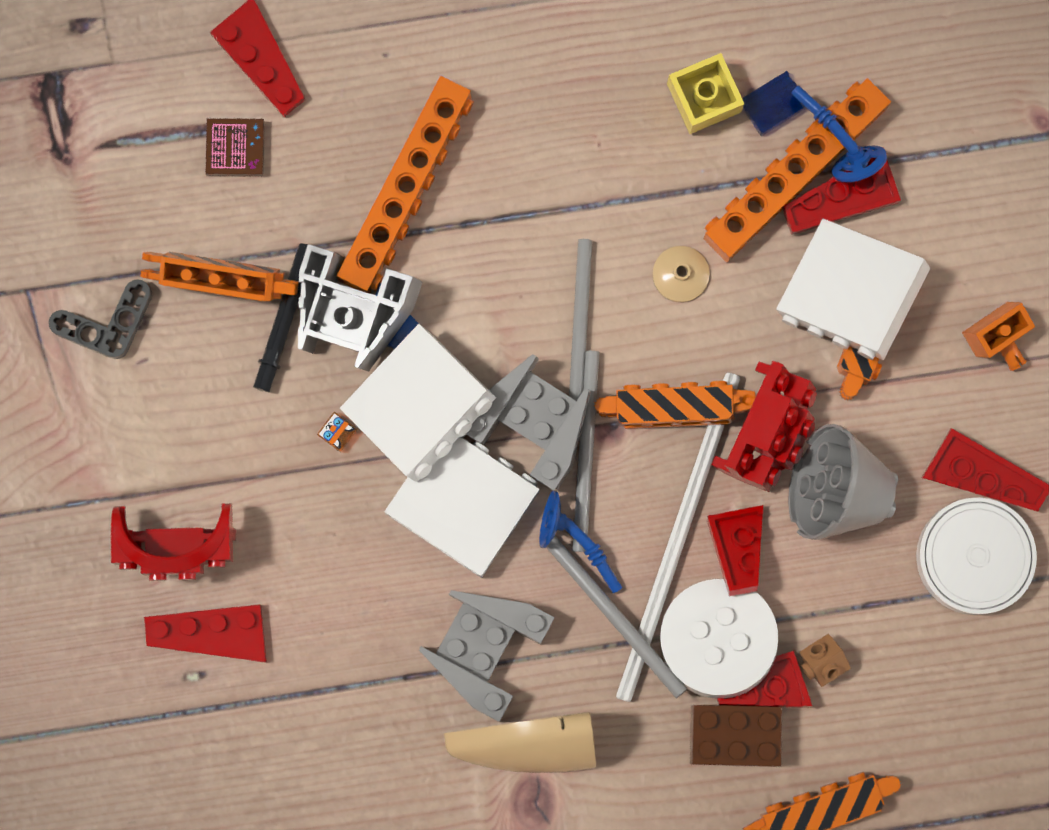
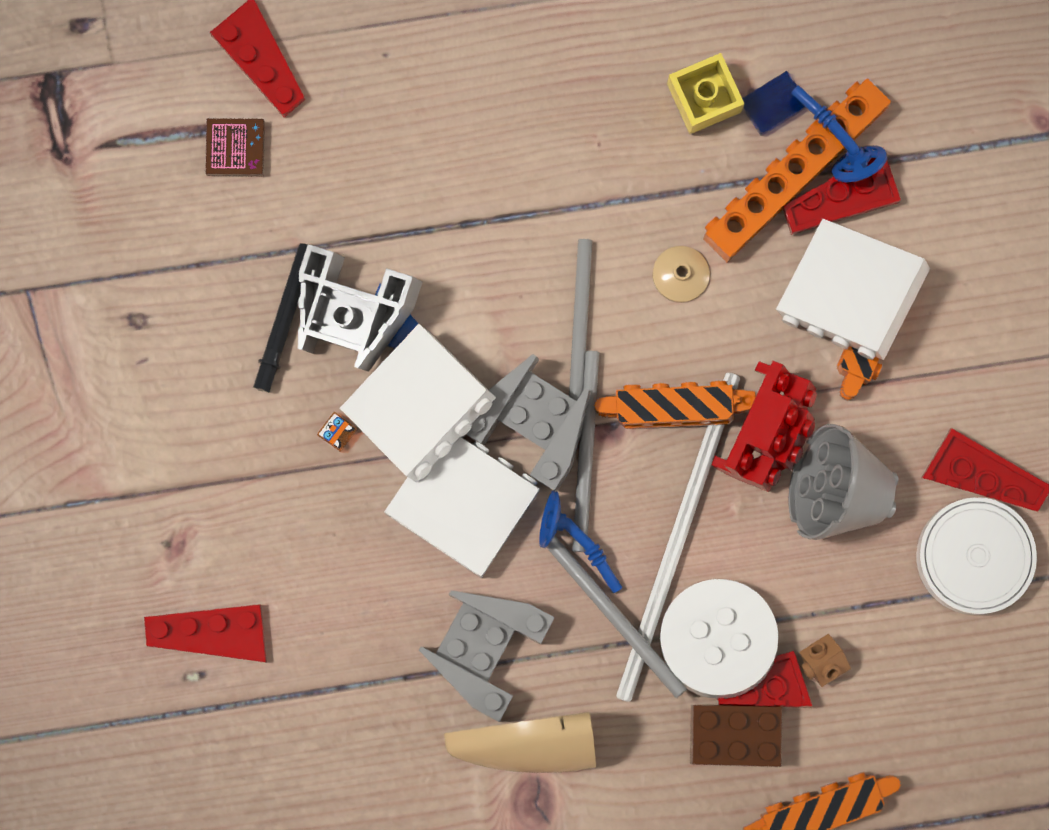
dark grey beam [48,279,152,359] -> none
red piece [111,503,236,581] -> none
orange hinge [140,252,299,301] -> none
orange brick [337,75,474,294] -> none
red wing [707,505,764,597] -> none
orange brick [962,302,1036,371] -> none

